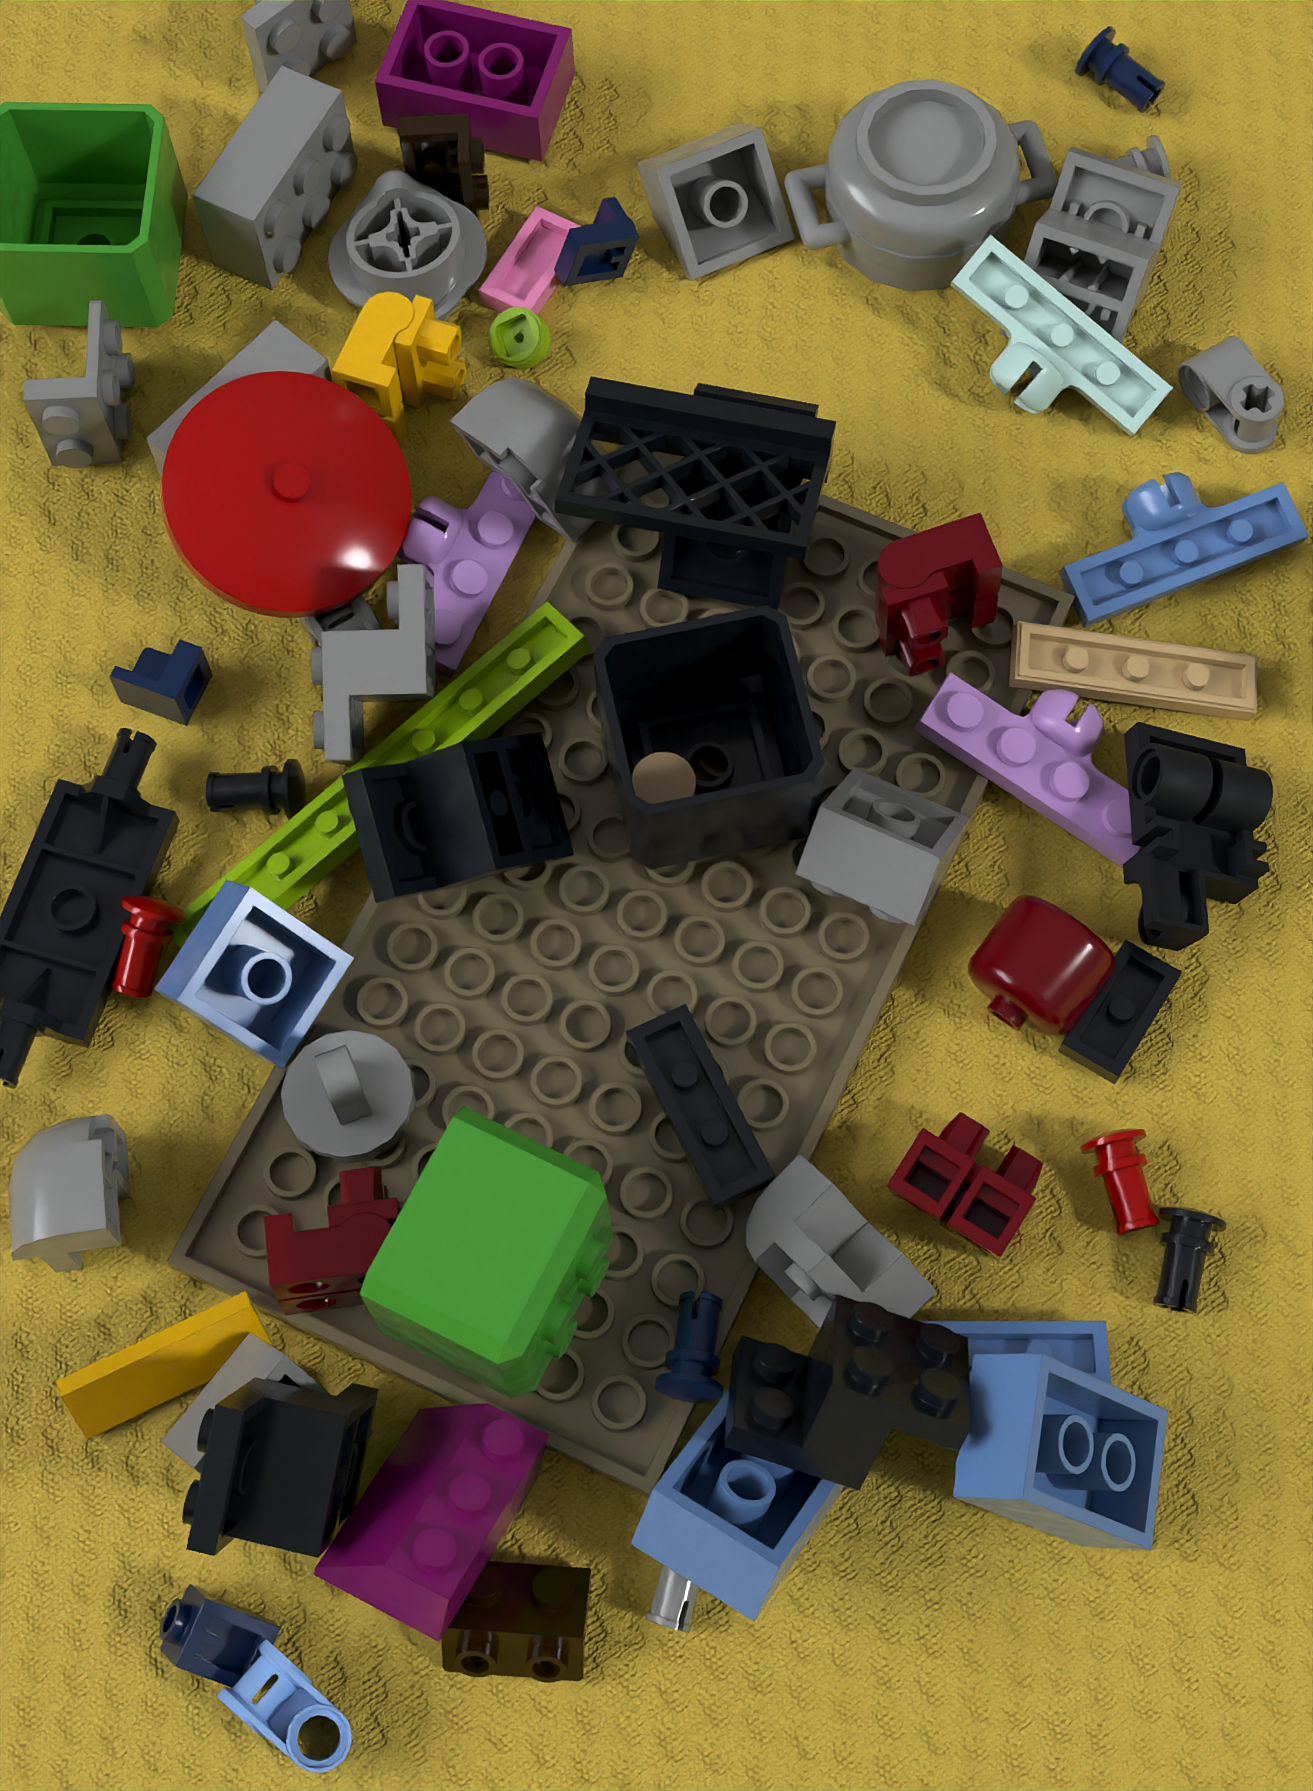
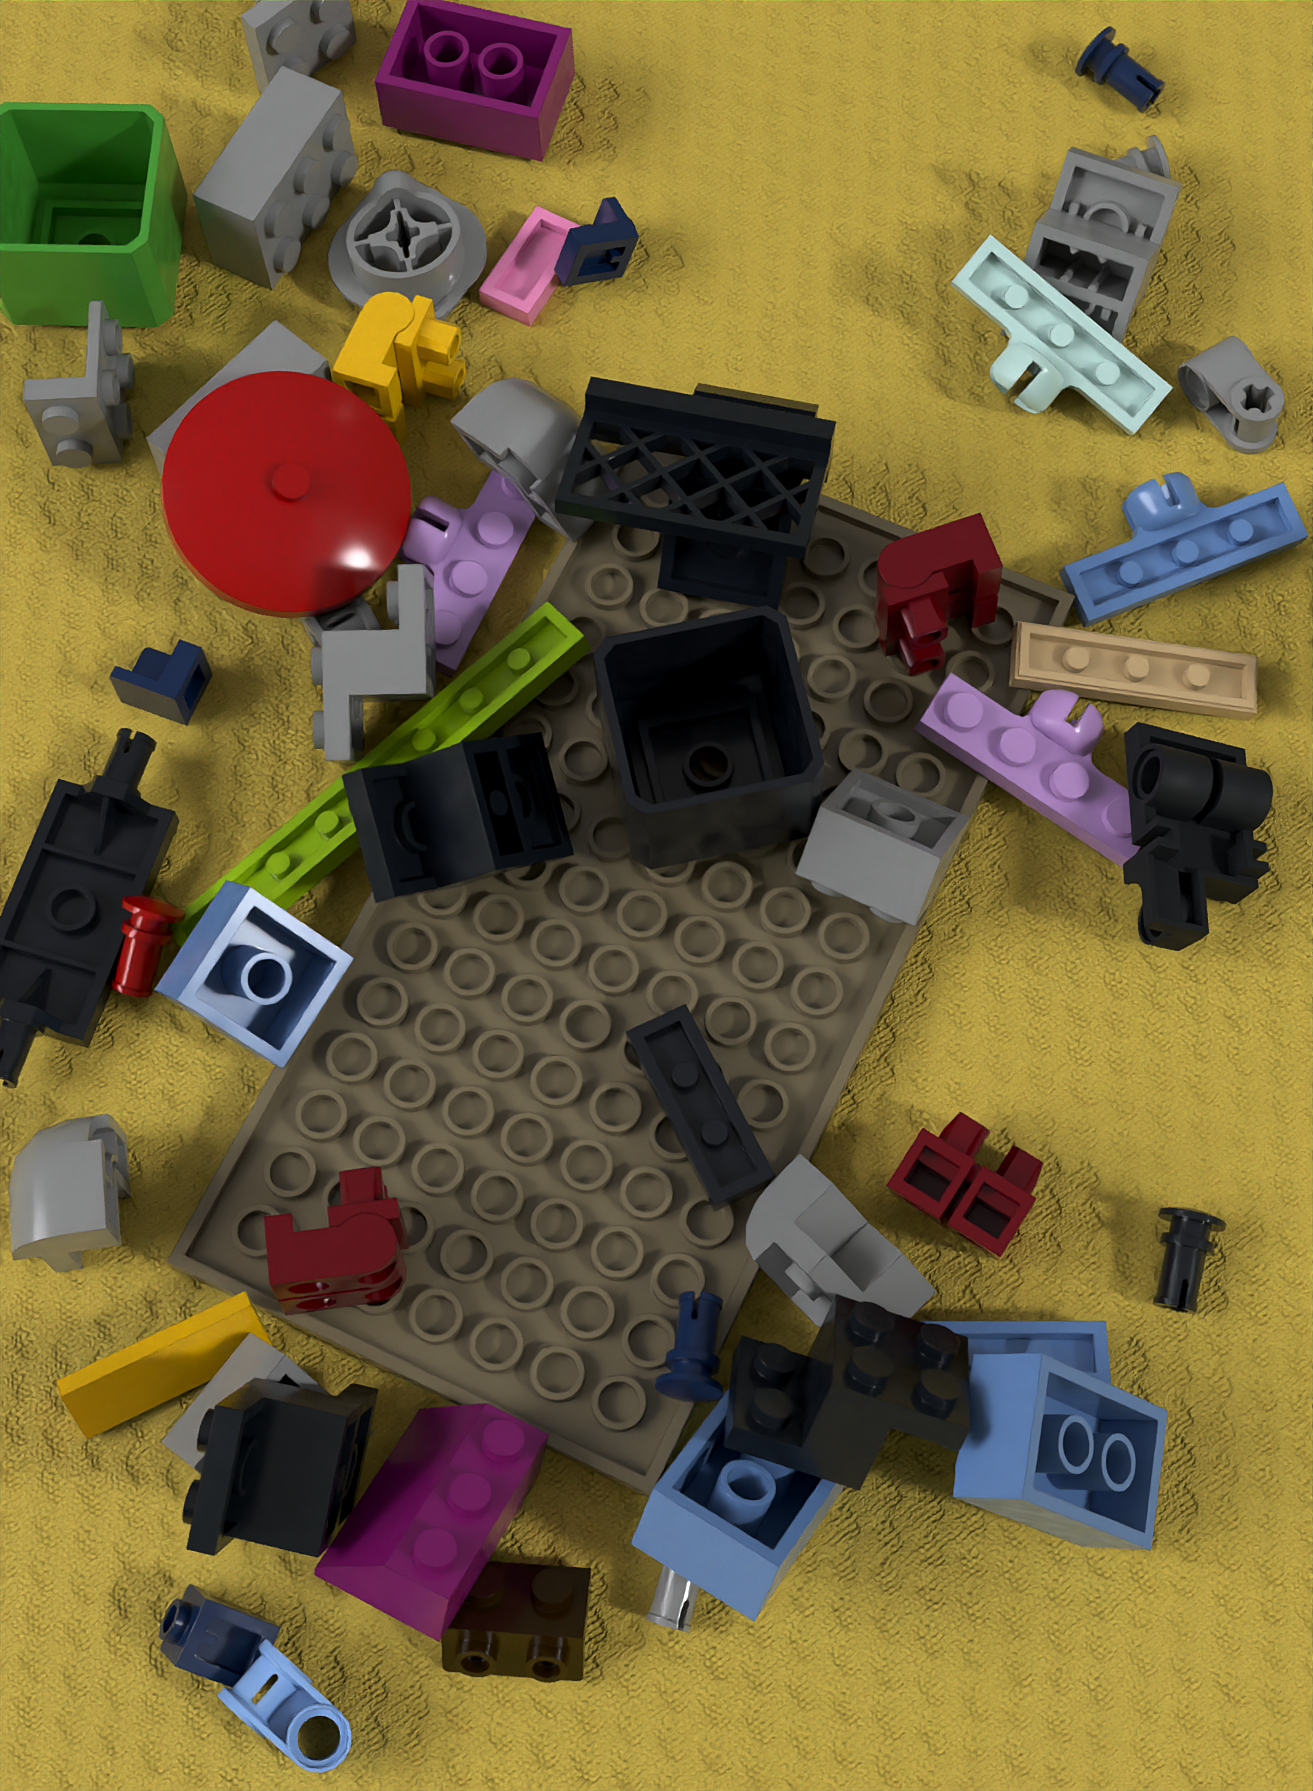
black pin [206,759,306,820] -> none
light grey tile [281,1030,416,1164] -> none
bright green plate [360,1106,614,1399] -> none
dark brown bracket [399,113,490,220] -> none
lime tile [489,307,551,369] -> none
tan tile [631,752,696,804] -> none
light grey slope [637,123,795,280] -> none
light grey piece [784,80,1058,291] -> none
dark red head [968,894,1115,1036] -> none
black plate [1058,939,1182,1085] -> none
red pin [1080,1128,1159,1234] -> none

